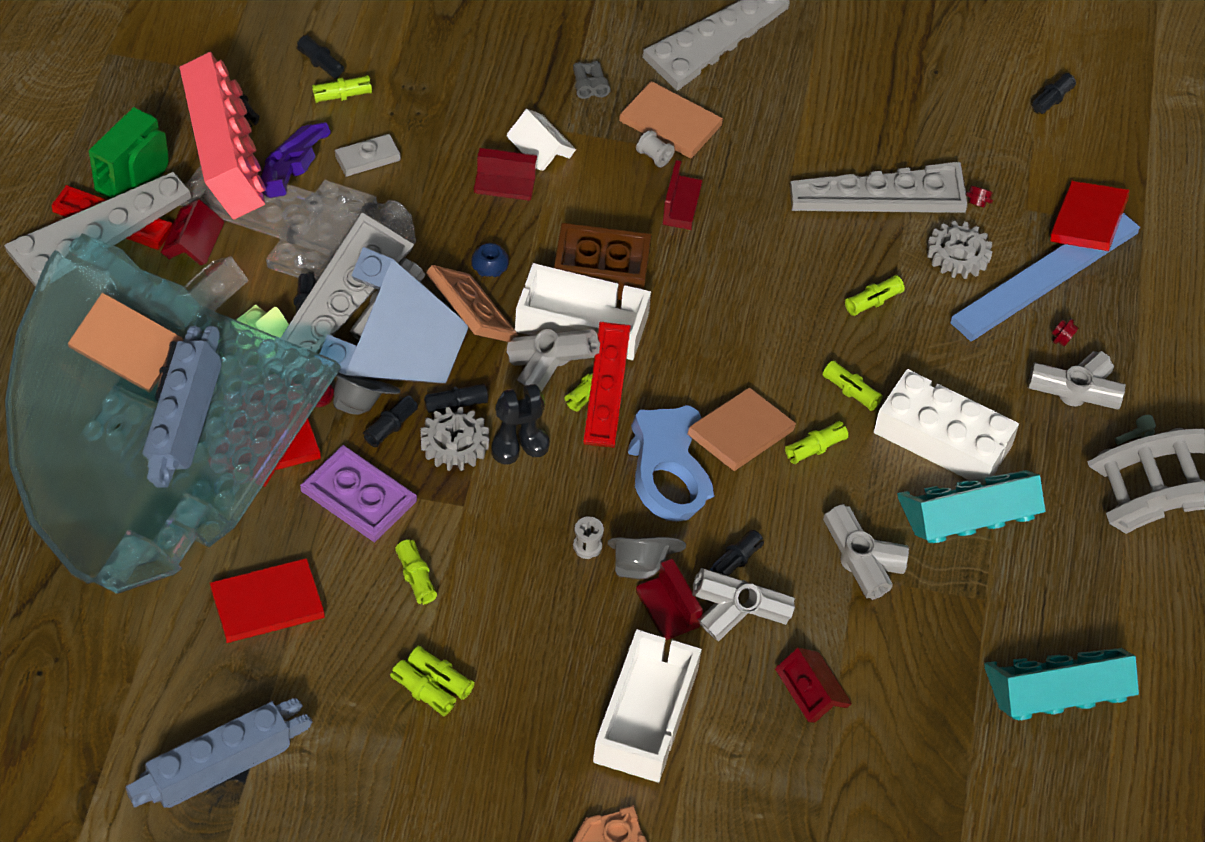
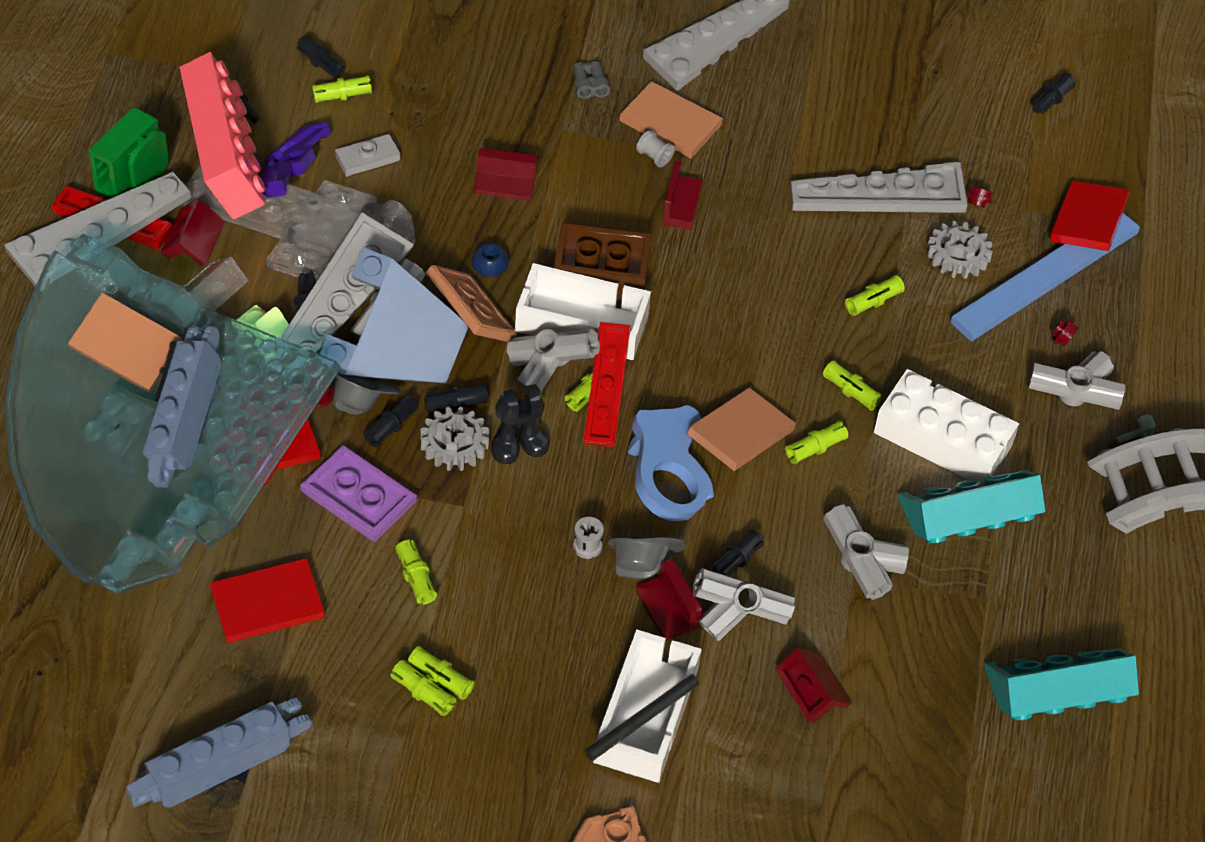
white panel [507,109,576,171] -> none
none -> pearl dark grey bar [584,674,699,761]

